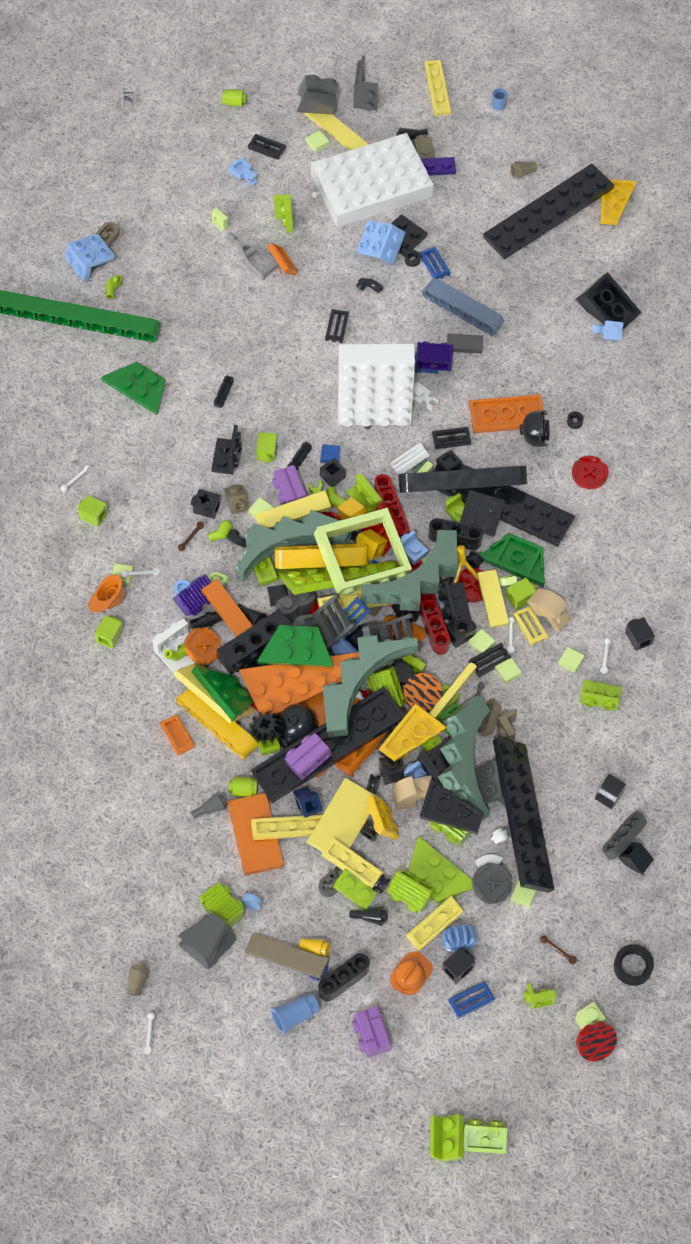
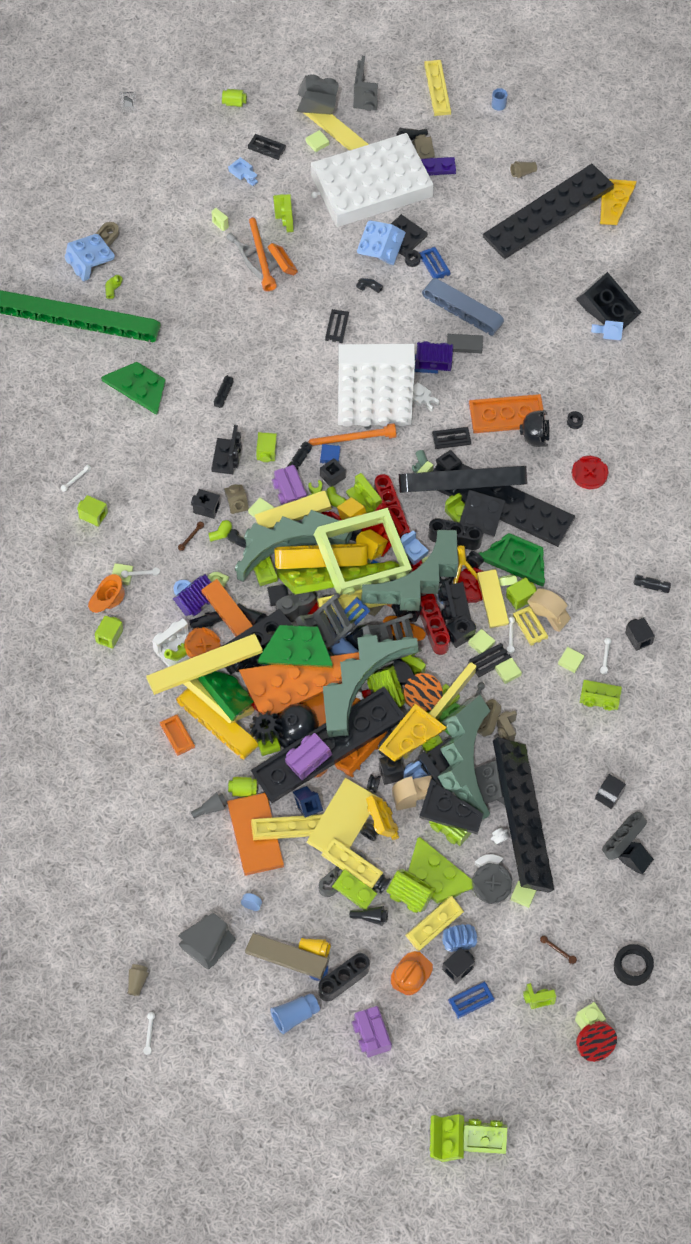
lime brick [199,882,245,929] -> none
white tile [390,443,430,475] -> none
none -> light yellow tile [146,634,263,695]
none -> orange piece [249,217,277,291]
none -> orange piece [308,423,396,446]
none -> black axle [633,574,671,593]

